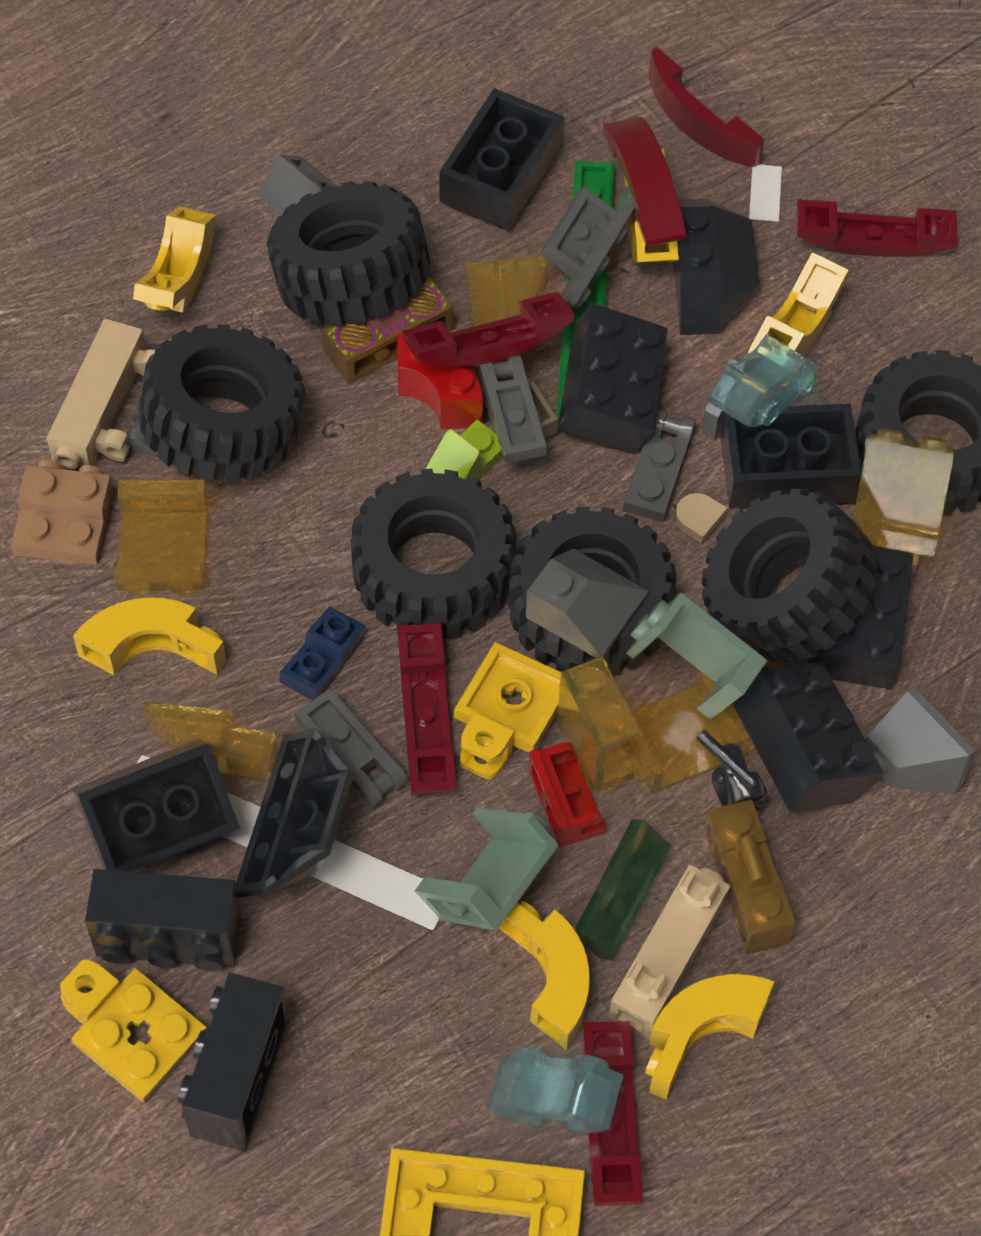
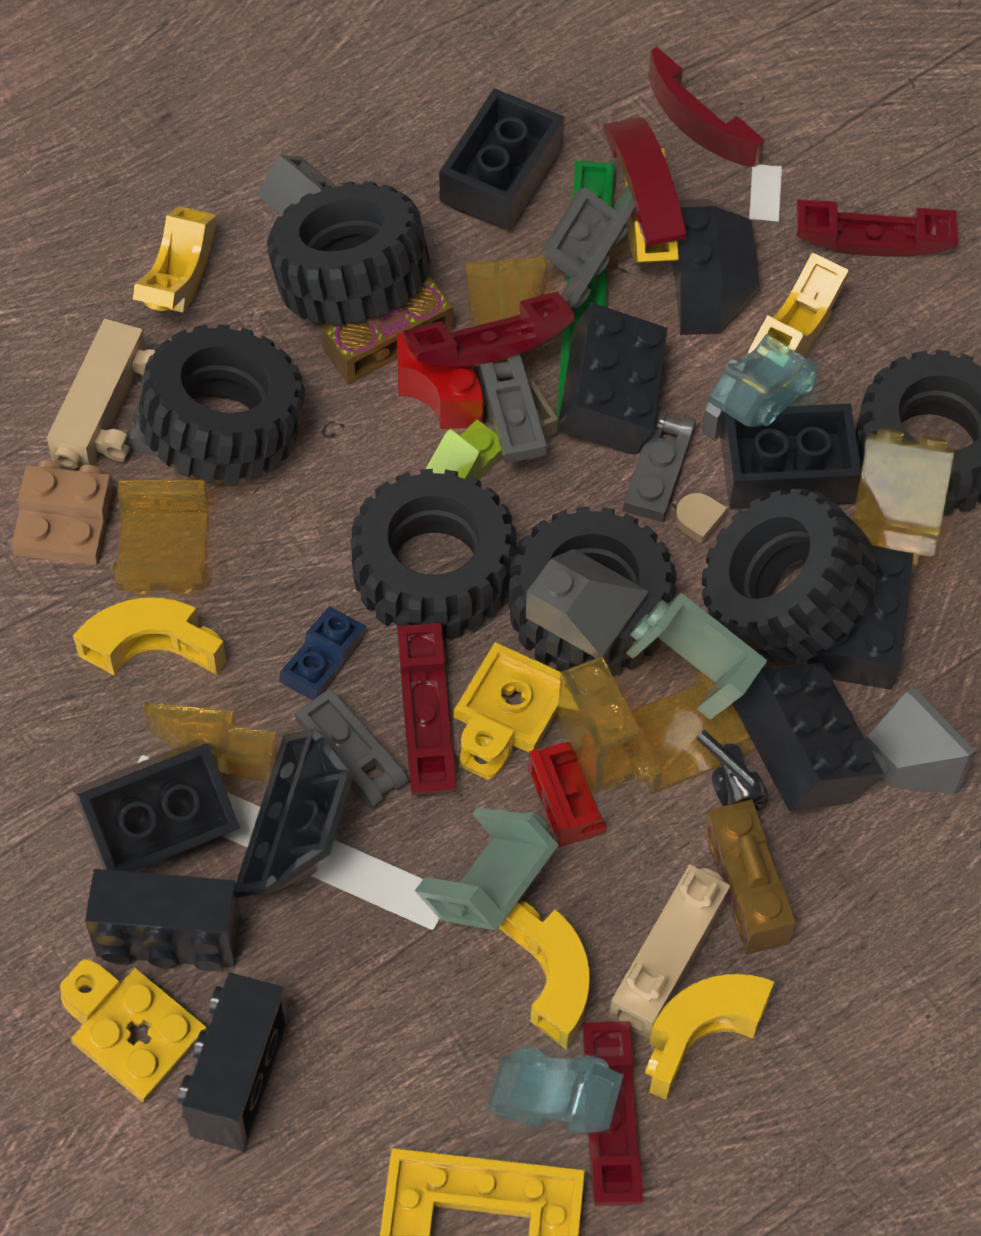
clear green plate [575,819,671,960] -> none

